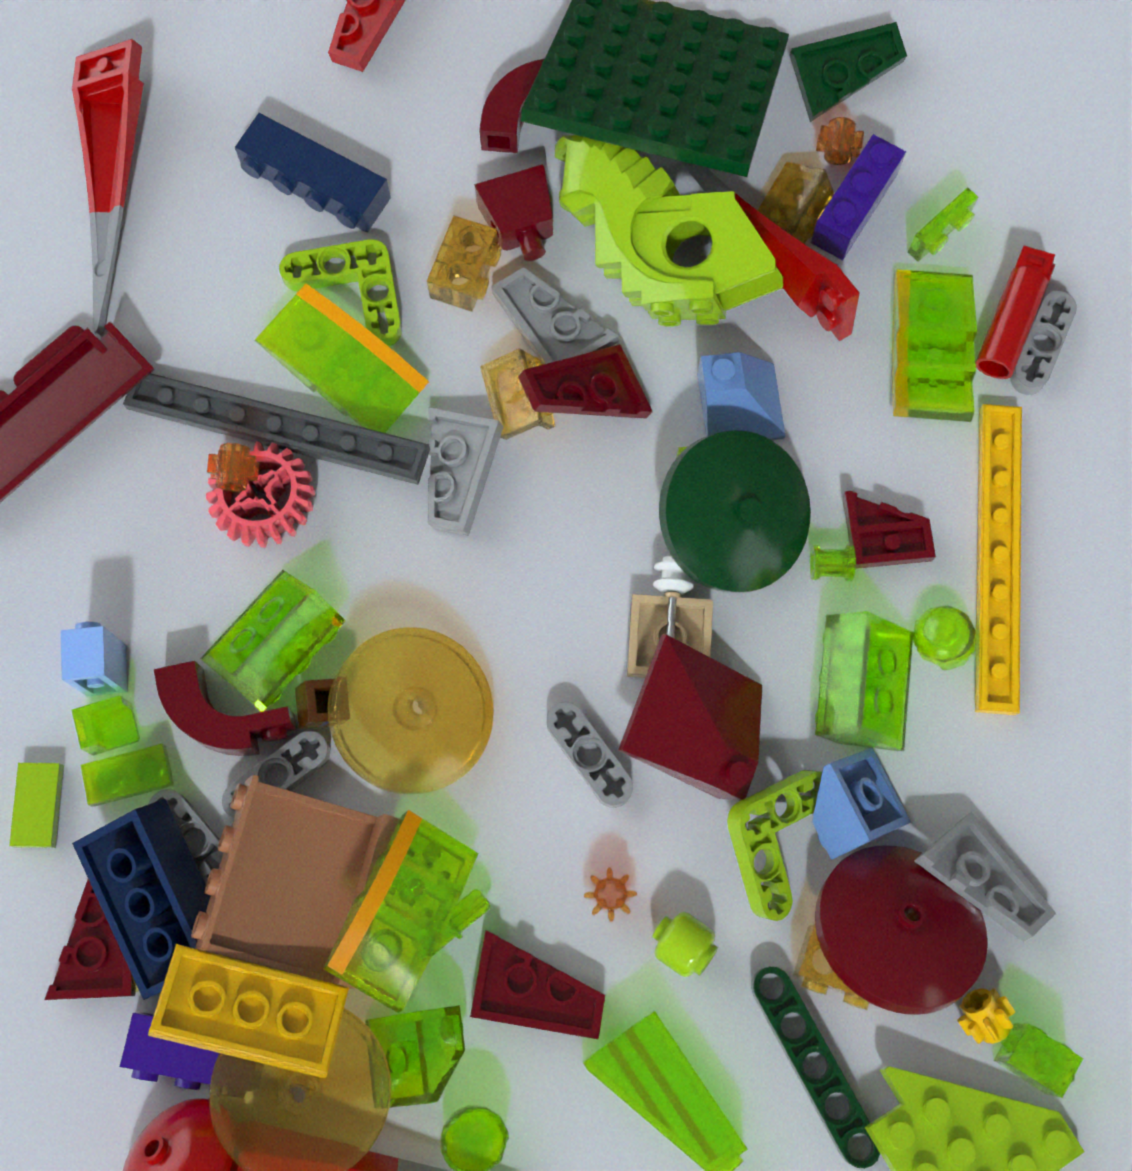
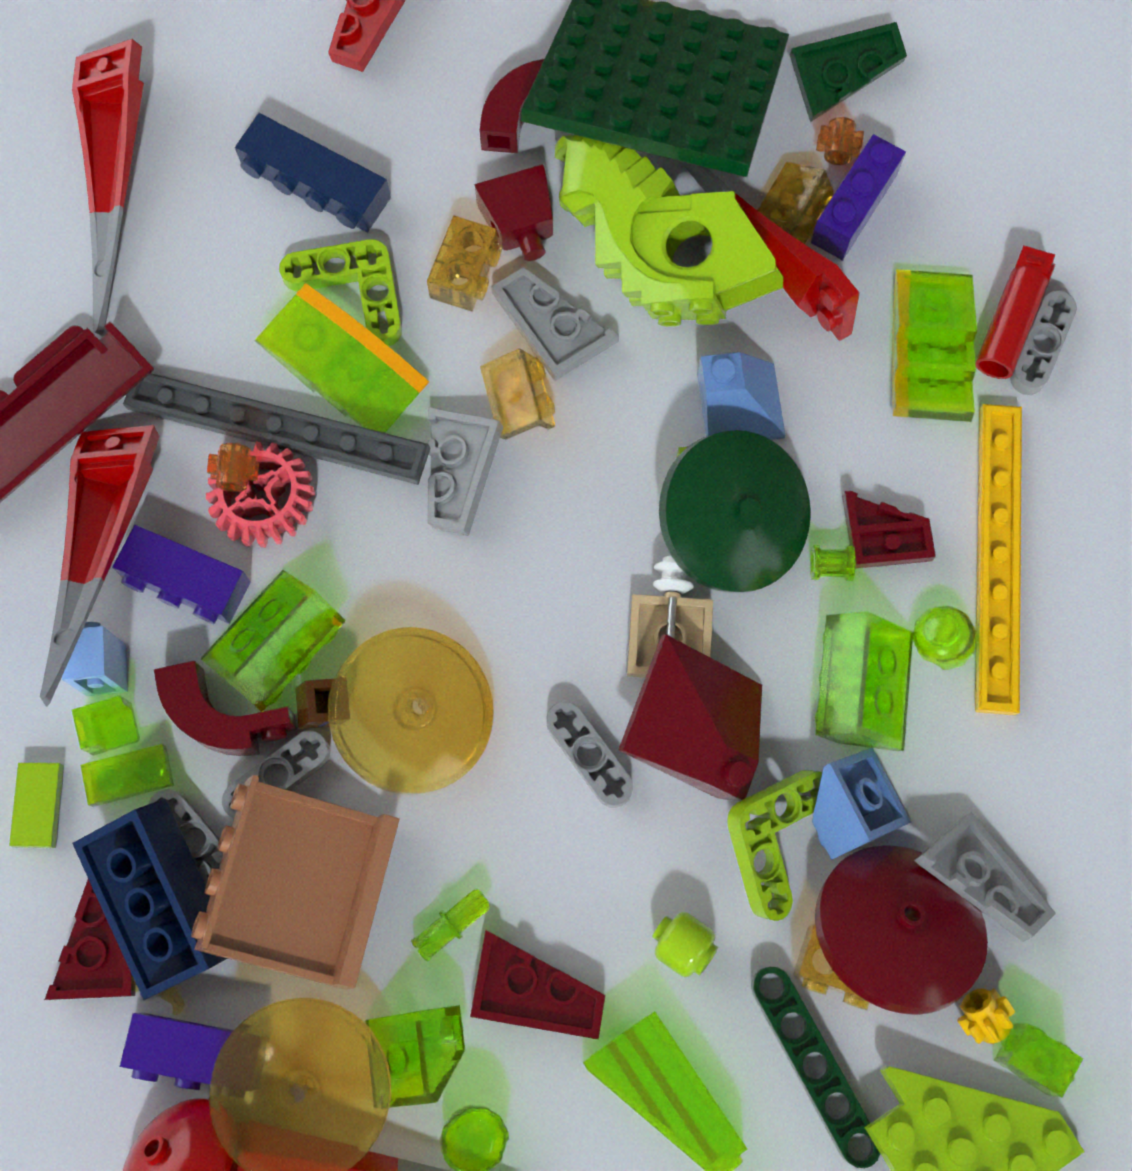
yellow tile [148,944,349,1078] -> none
clear neon green slope [324,810,479,1013] -> none
dark red wing [518,344,653,419] -> none
clear orange gear [584,867,637,923] -> none
clear neon green plate [907,187,979,262] -> none
none -> red plate [40,425,160,707]
none -> dark purple brick [112,525,251,624]

